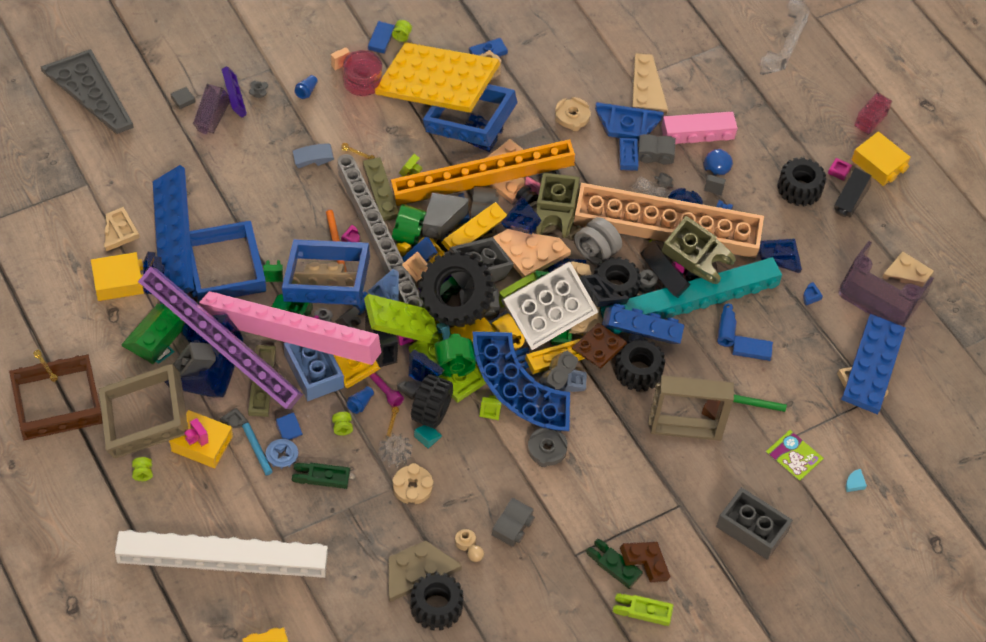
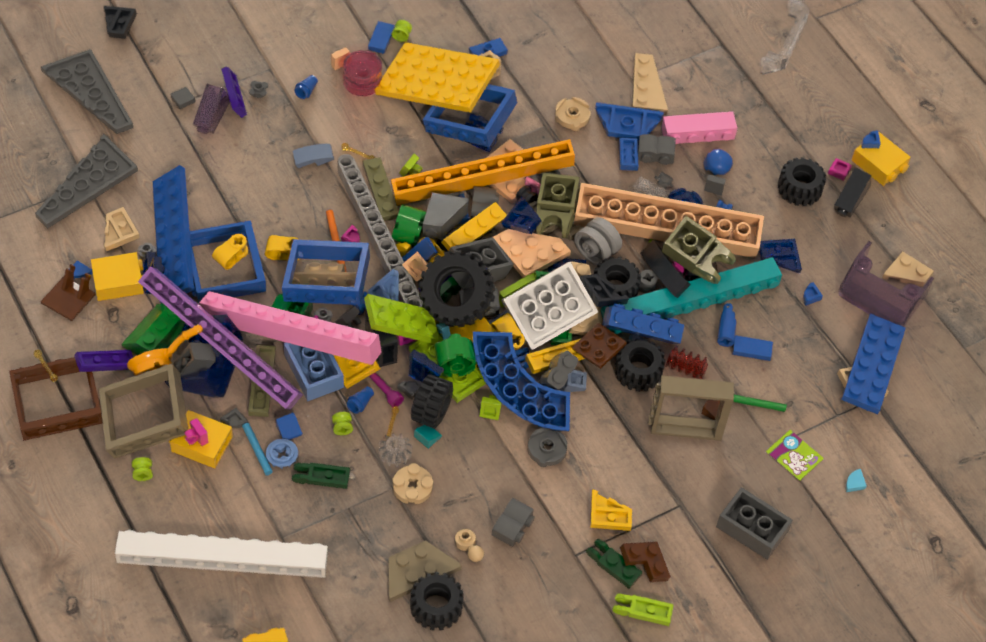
green tile [263,260,283,282] -> none
clear pink brick [854,92,892,135] -> none
none -> dark grey wing [35,134,138,229]
none -> reddish brown plate [41,264,96,321]
none -> blue tile [69,260,93,279]
none -> dark purple tile [74,350,133,372]
none -> black wing [104,6,137,39]
none -> light orange piece [127,325,203,376]
none -> flat silver plate [138,243,157,261]
none -> yellow piece [212,234,248,270]
none -> yellow piece [264,235,299,261]
none -> yellow wing [590,490,632,531]
none -> clear red piece [665,345,708,379]
none -> blue tile [861,130,881,148]

